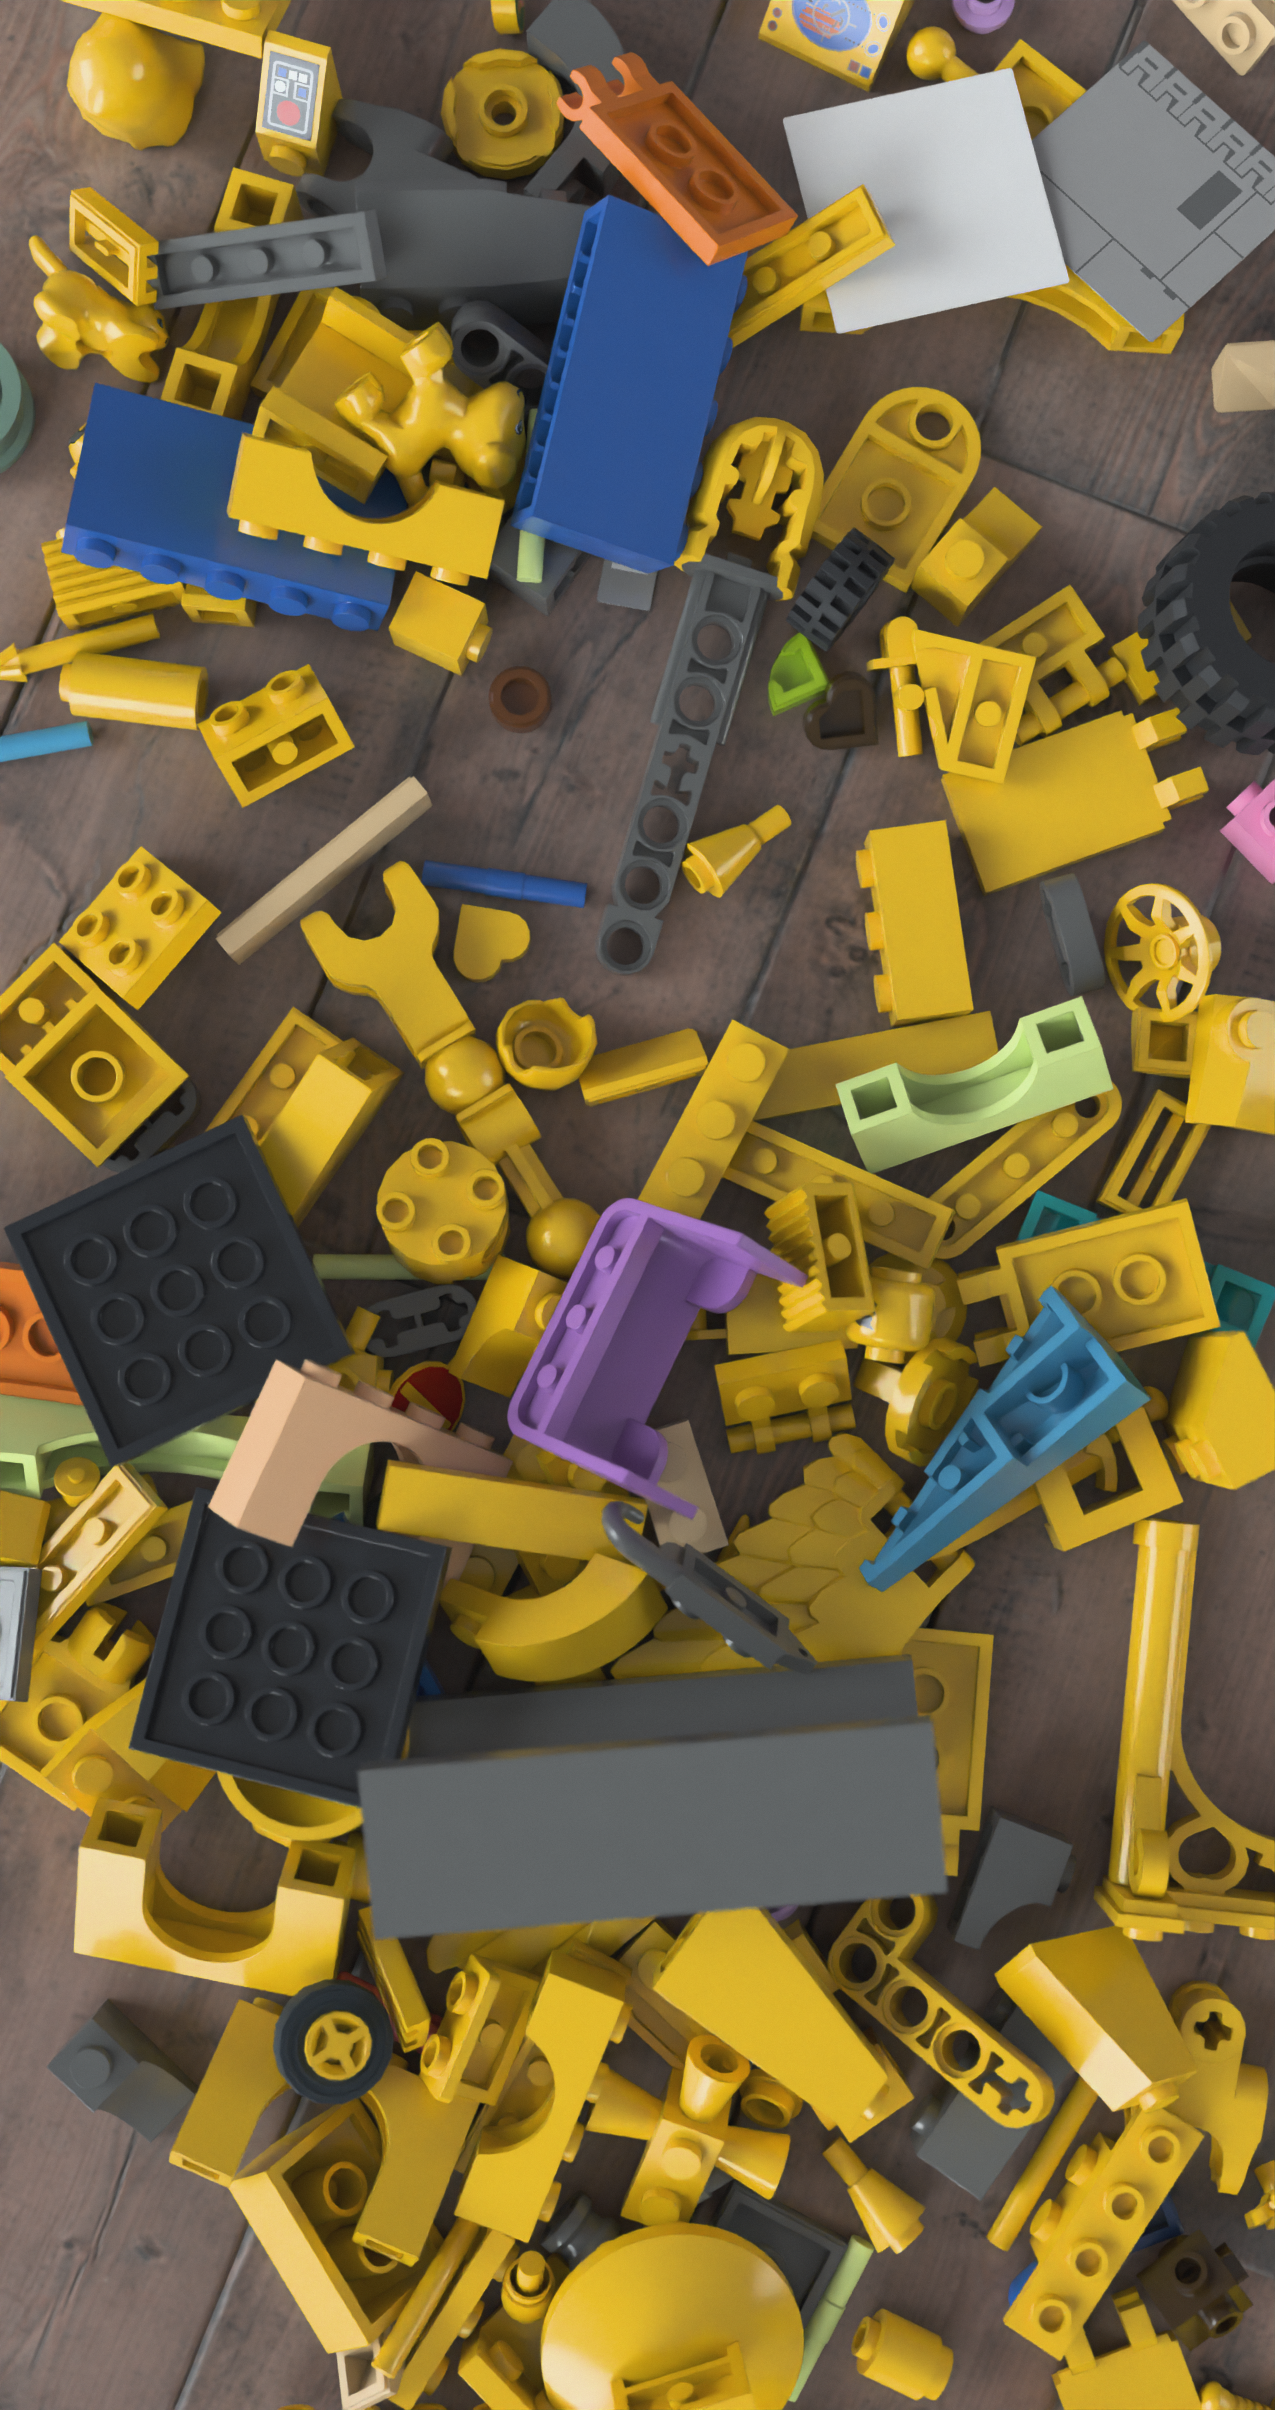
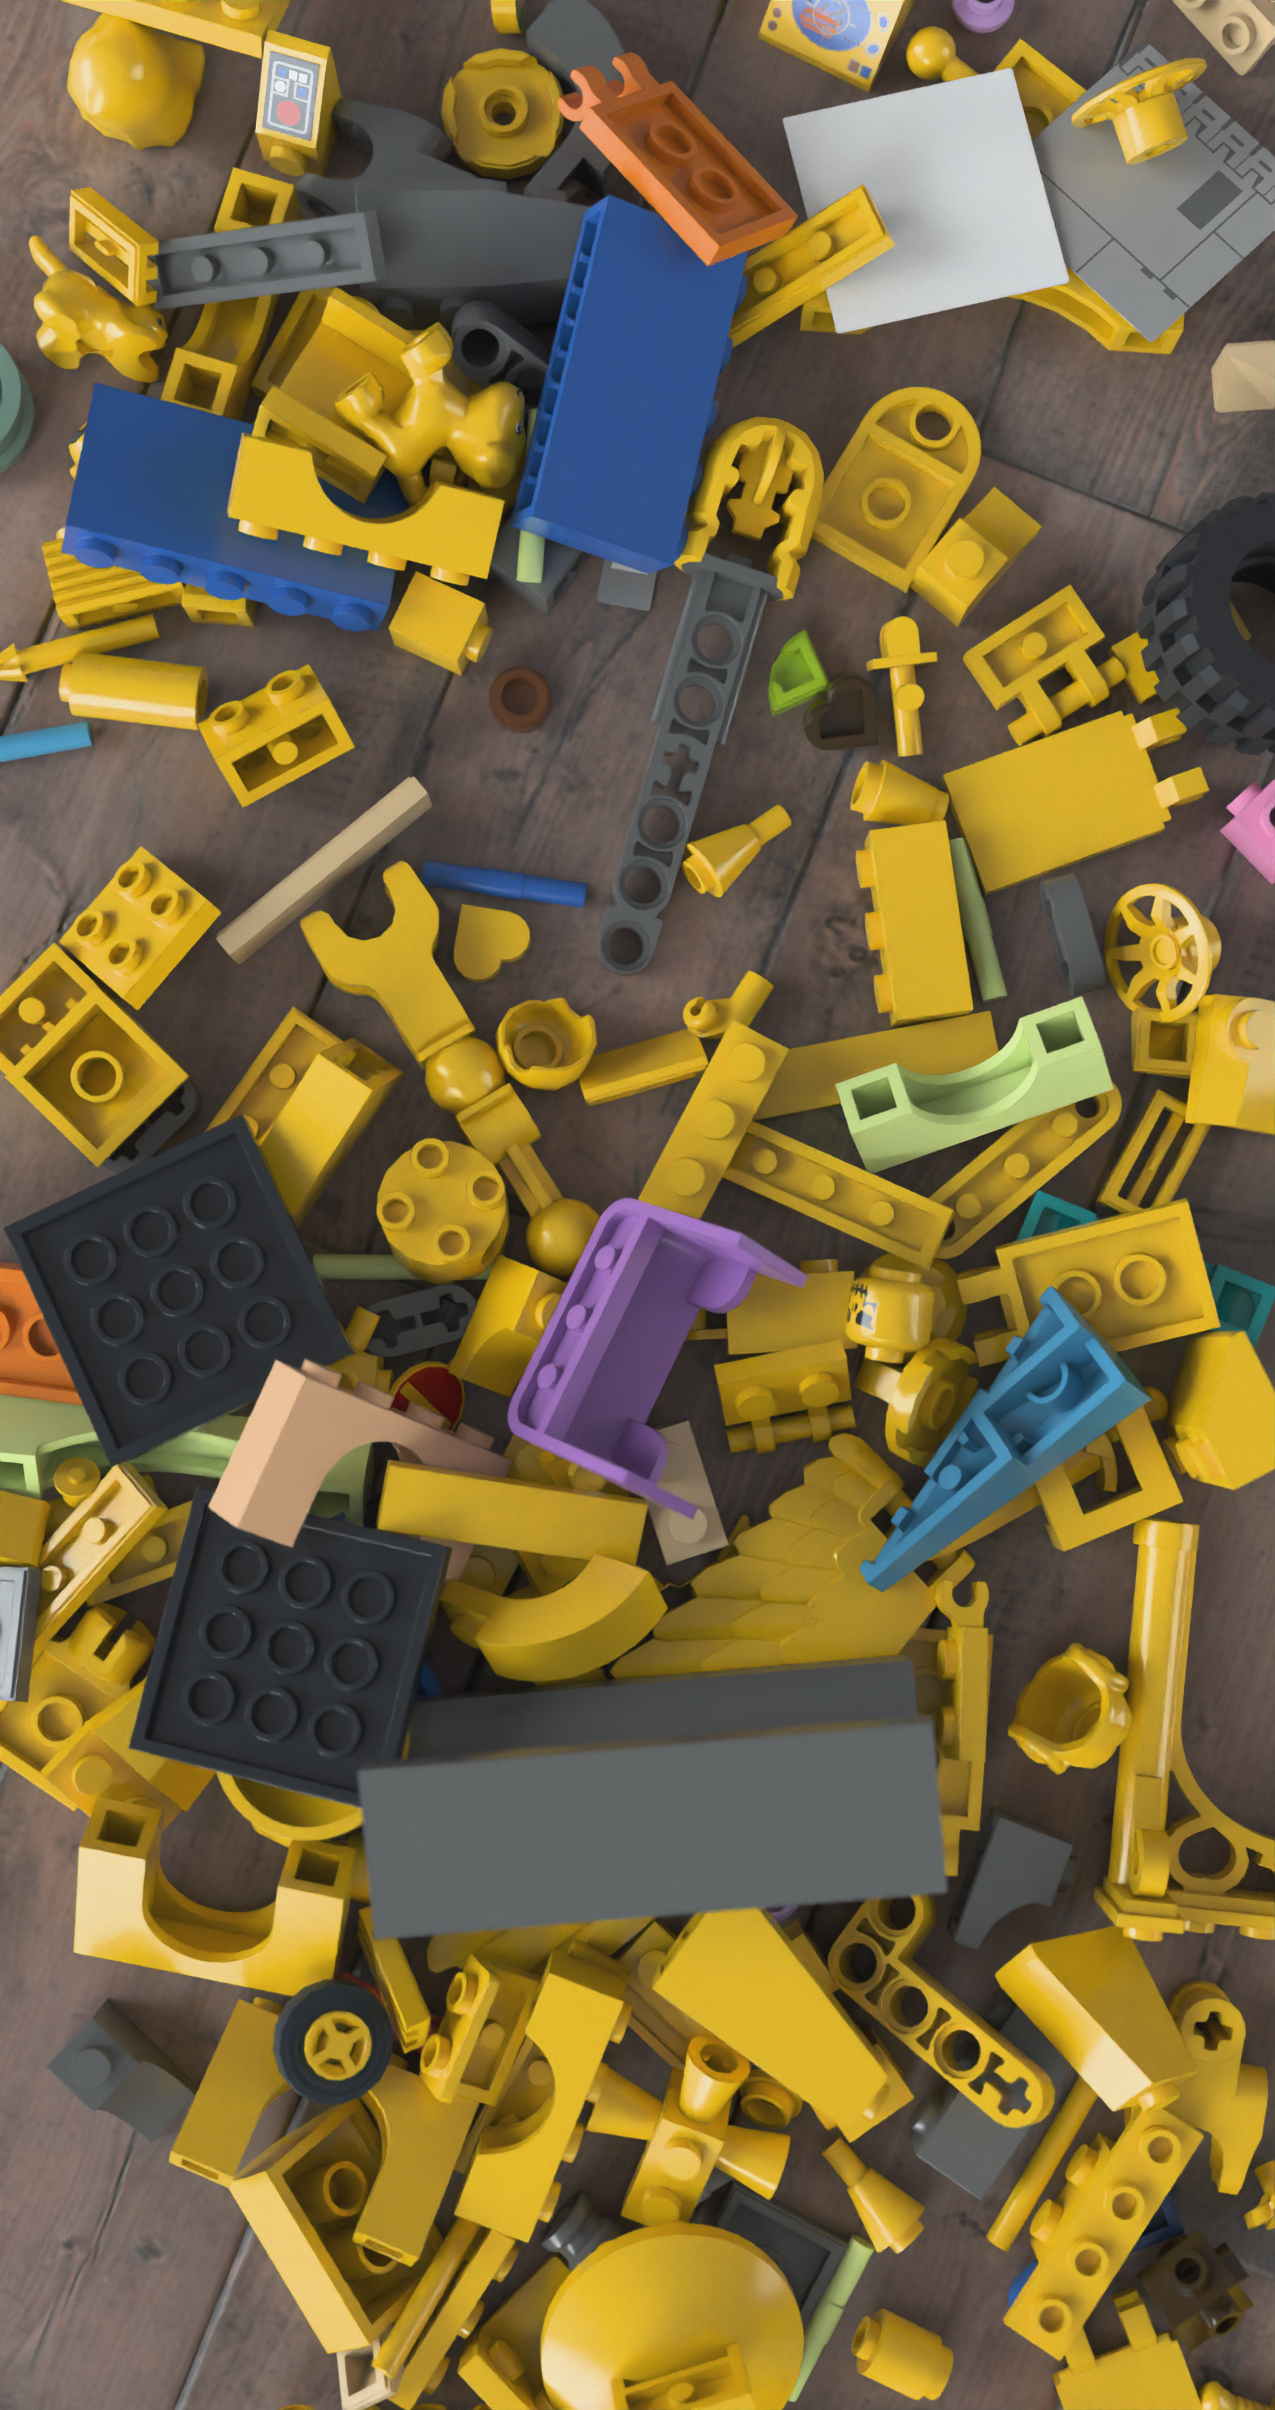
yellow cylinder [501,2251,555,2323] -> none
dark grey plate [602,1501,818,1675] -> none
yellow brick [764,1182,876,1333] -> none
black tyre [786,527,895,652] -> none
yellow wing [911,628,1036,784] -> none
none -> yellow arm [683,970,774,1040]
none -> yellow cone [850,760,949,825]
none -> yellow plate [935,1580,989,1762]
none -> yellowish green piece [949,837,1007,1002]
none -> yellow hair [1008,1642,1132,1775]
none -> yellow wheel [1071,58,1207,165]

